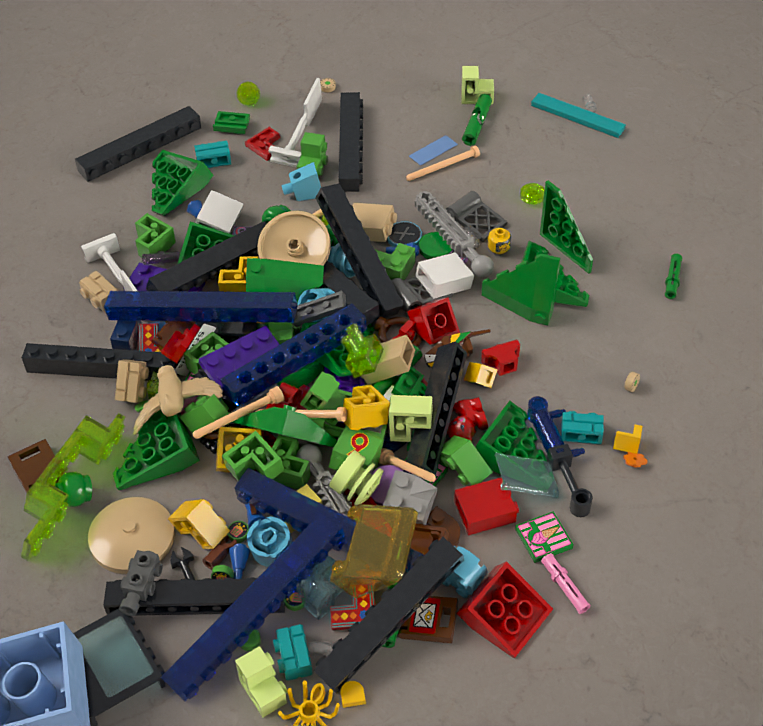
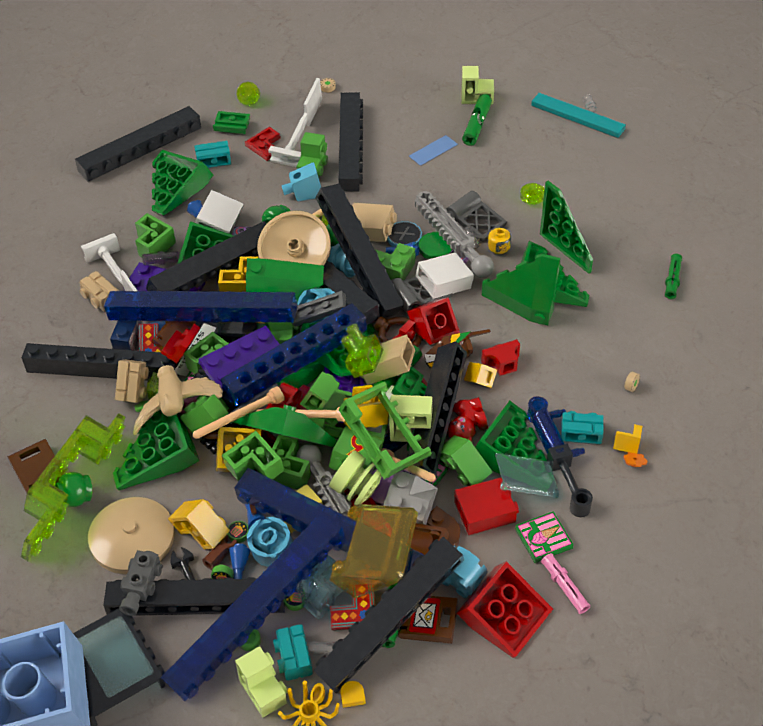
light nougat bar [406,145,480,181] -> none
none -> bright green hinge [339,381,432,479]

